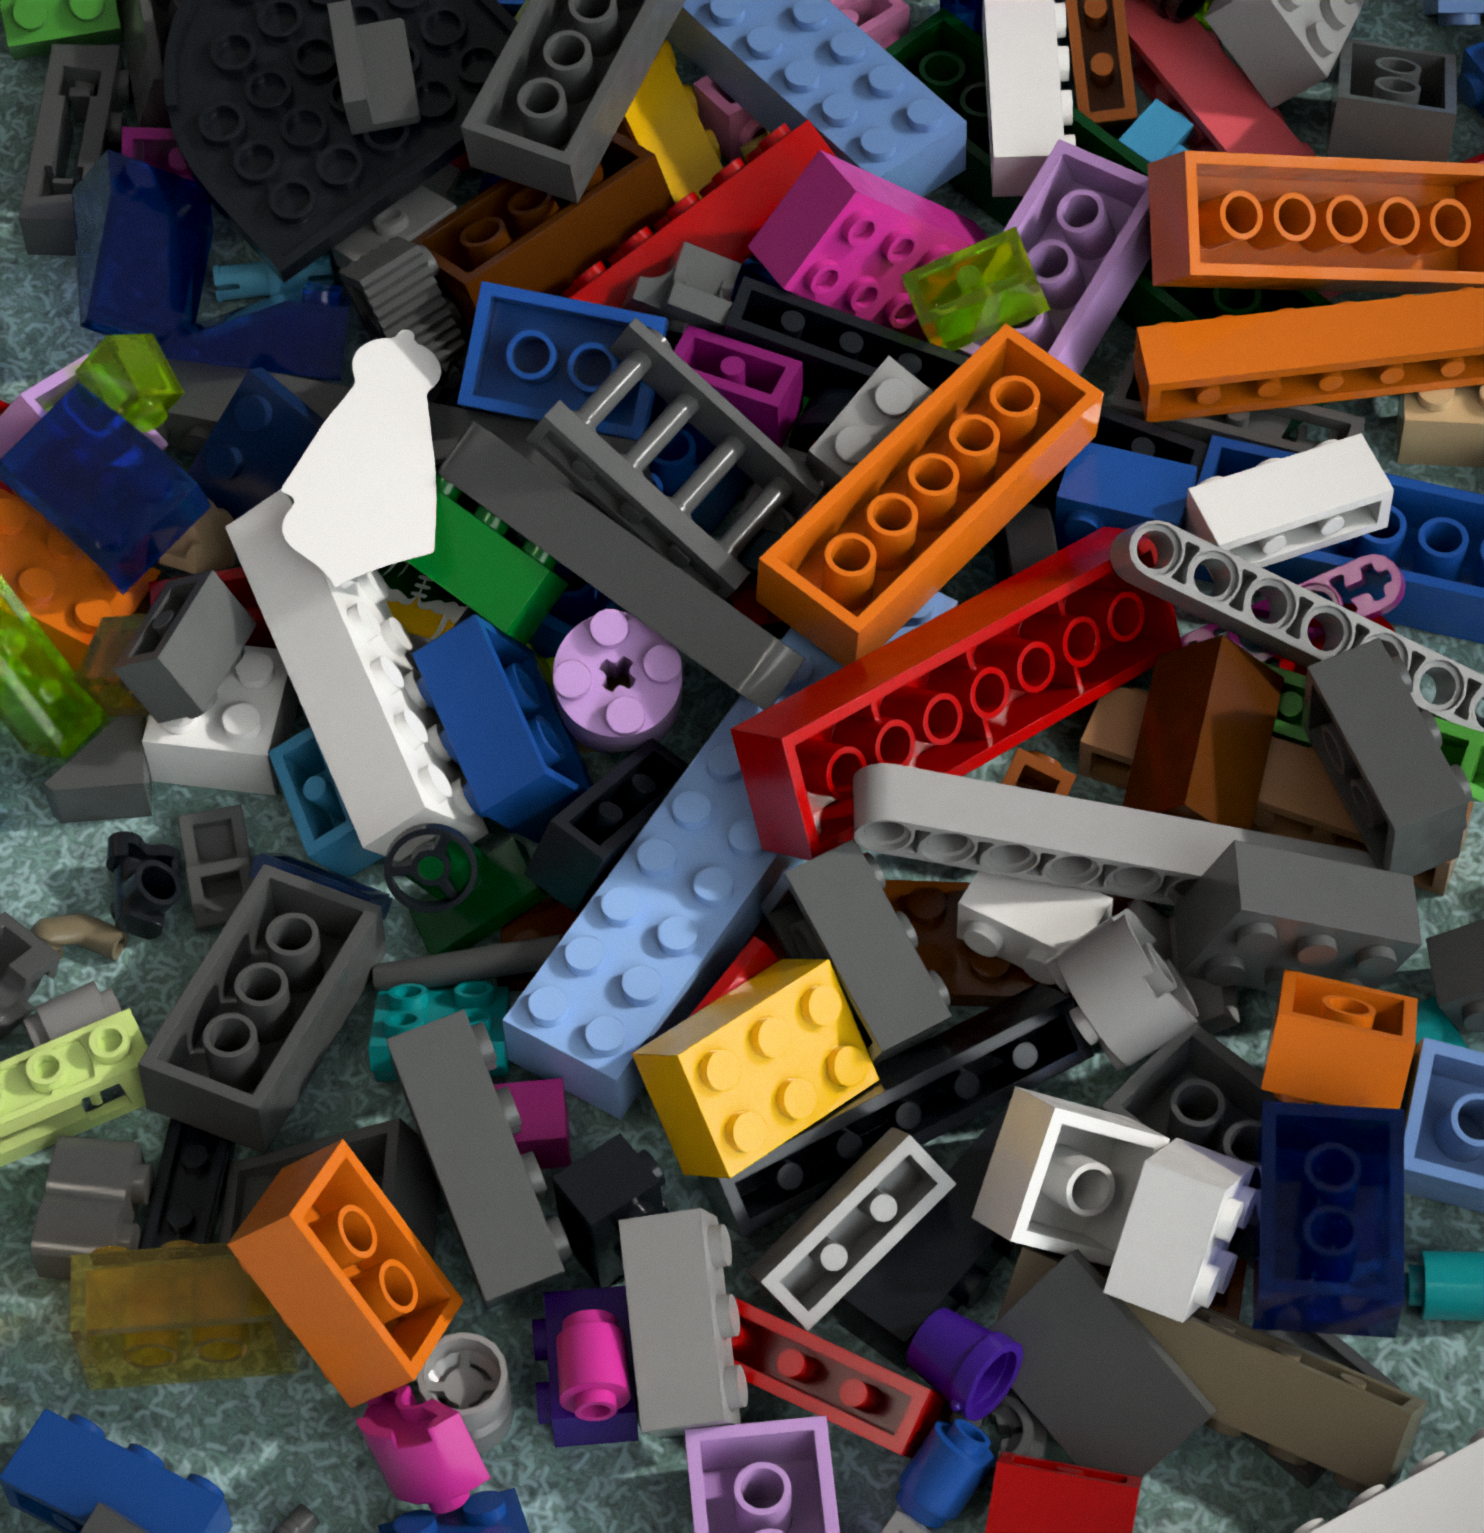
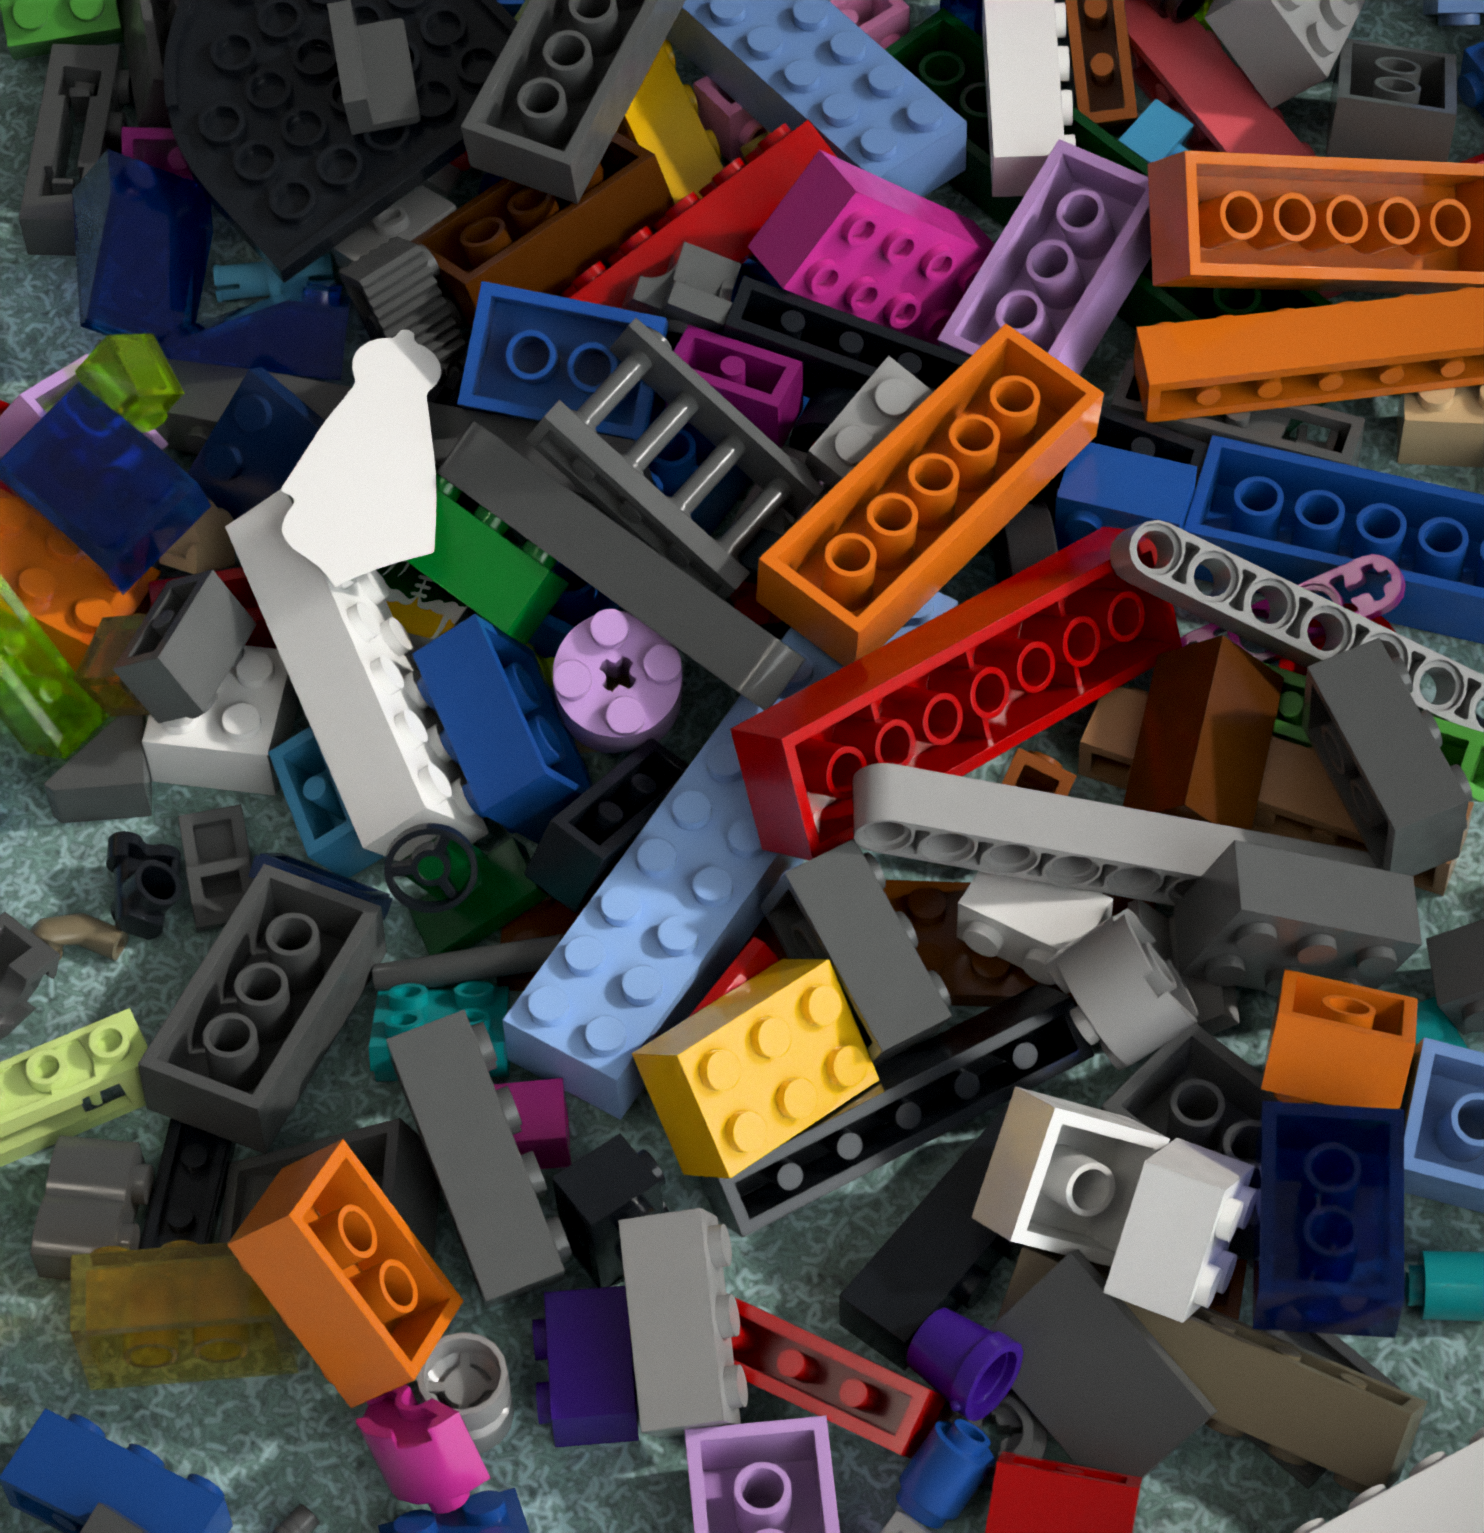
light grey brick [23,981,122,1047] -> none
dark pink brick [556,1309,631,1421] -> none
light grey brick [746,1127,956,1331] -> none
clear neon green brick [901,226,1051,351] -> none
white brick [1184,433,1394,581] -> none

